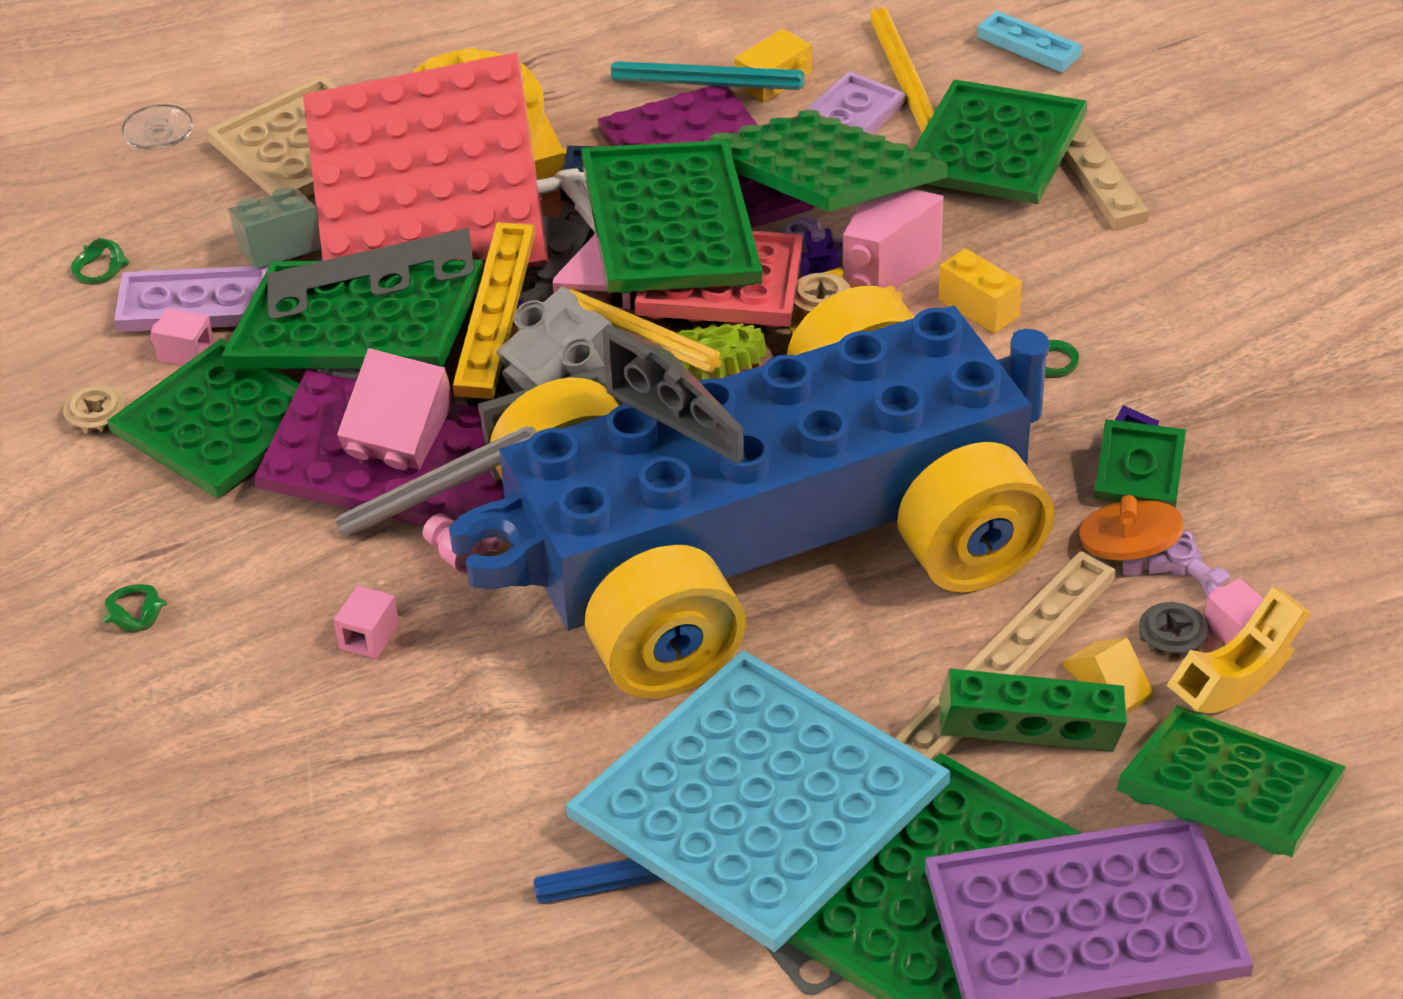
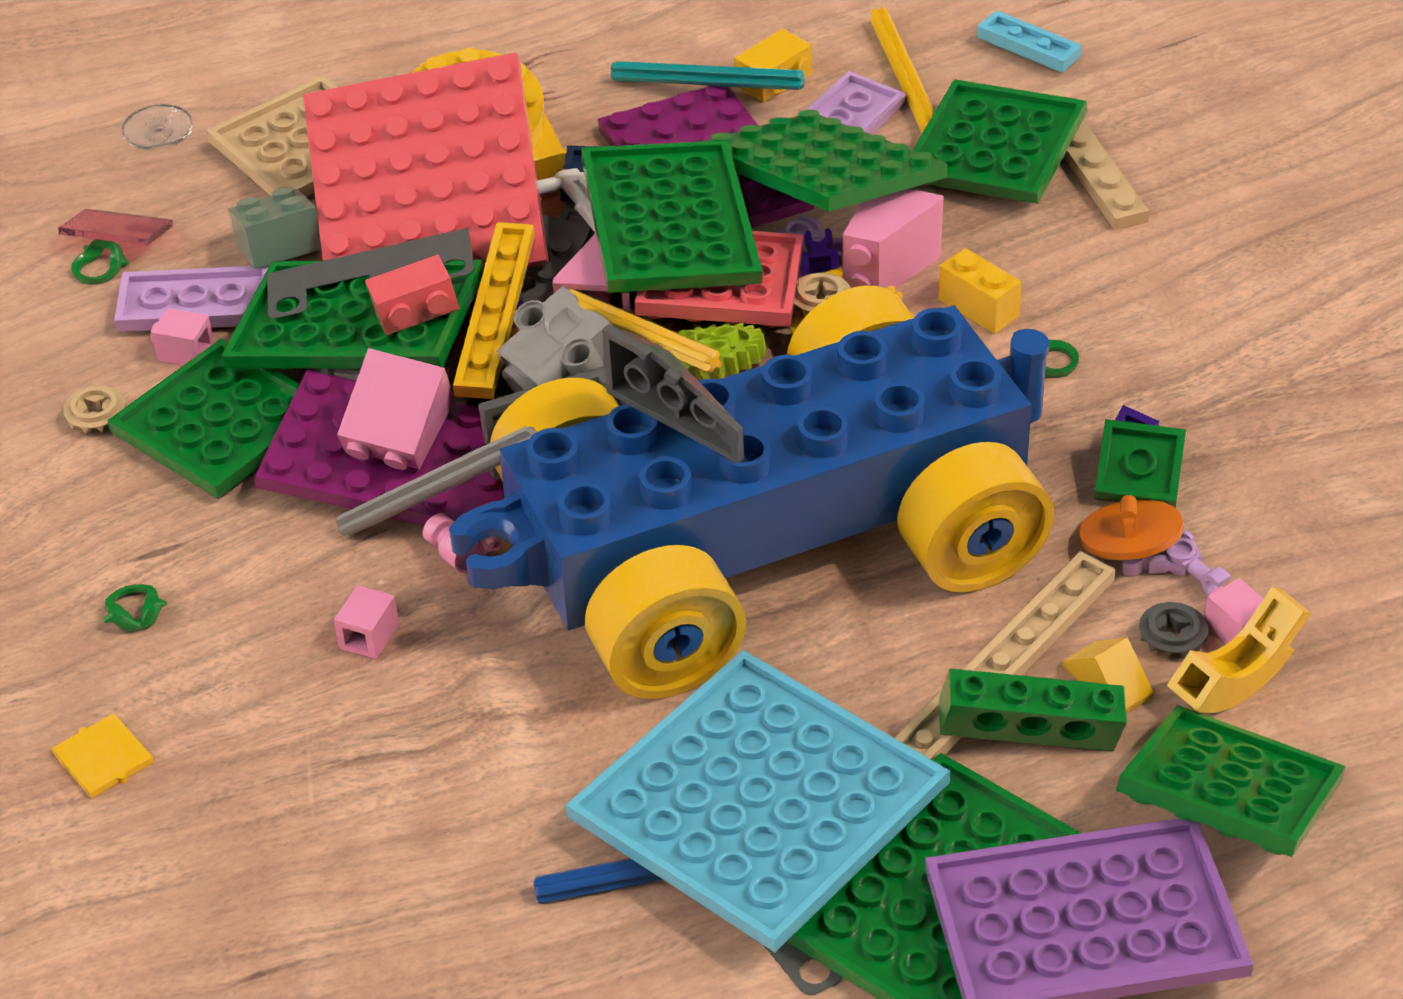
none -> yellow piece [51,713,154,799]
none -> clear pink piece [58,208,173,246]
none -> coral brick [365,254,459,335]

